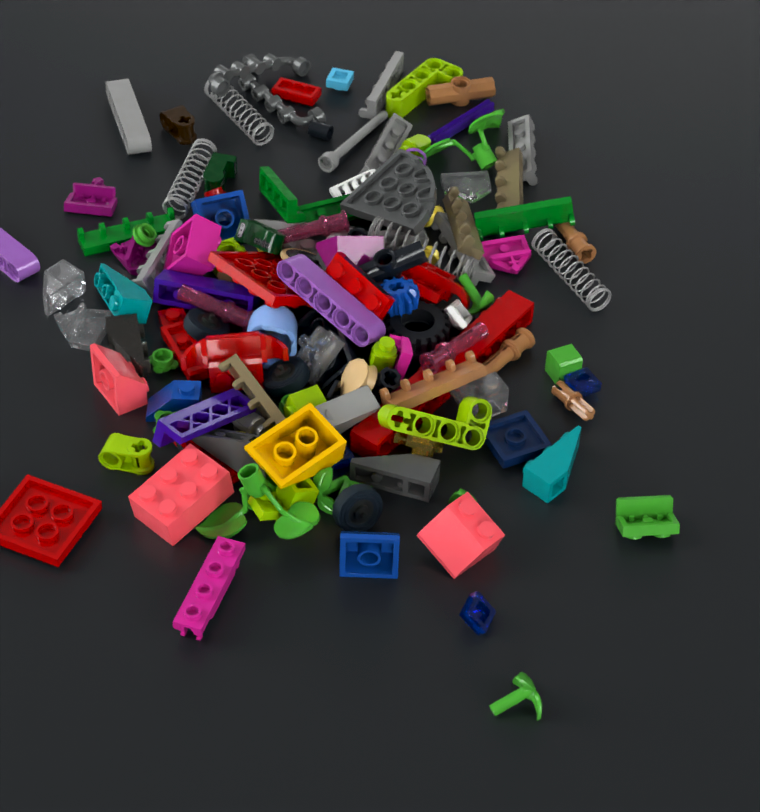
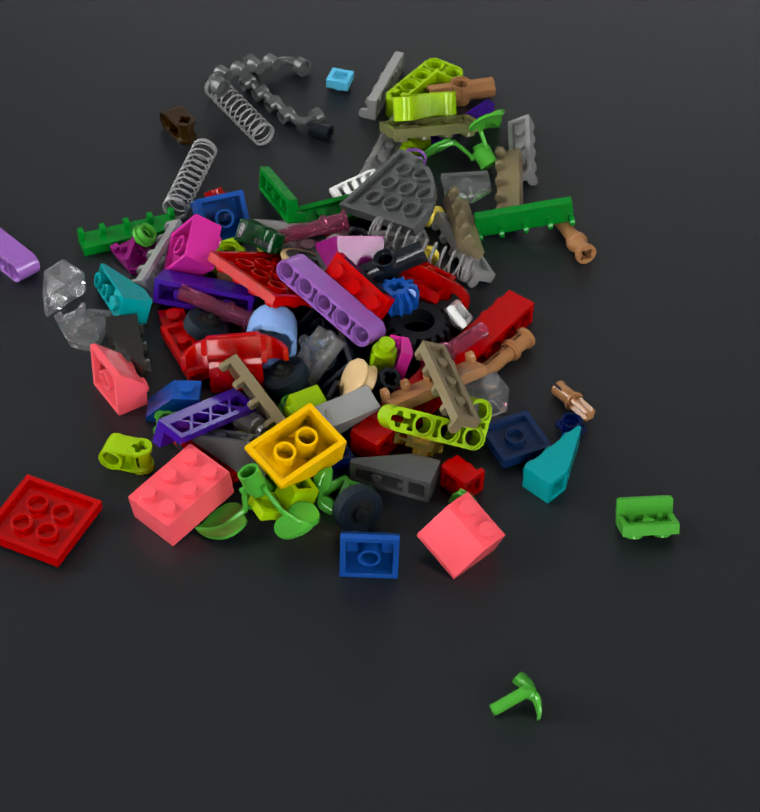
magenta slope [64,177,117,217] -> none
light grey beam [105,78,152,155] -> none
bright green plate [148,348,178,374] -> none
dark pink piece [173,536,246,641] -> none
dark green leg [203,152,237,192] -> none
red plate [271,77,322,106] -> none
light grey piece [318,110,388,173] -> none
bright green plant [458,273,495,316] -> none
clear blue plate [459,591,496,635] -> none
dark pink slope [481,234,532,274] -> none
light grey piece [532,228,612,311] -> none
bright green piece [545,344,583,387] -> none
clear blue plate [564,367,602,397] -> none
none -> olive plate [379,114,479,142]
none -> lime beam [392,91,457,121]
none -> dark tan hinge [415,340,481,434]
none -> red brick [440,455,485,496]
none -> clear blue plate [555,412,587,435]

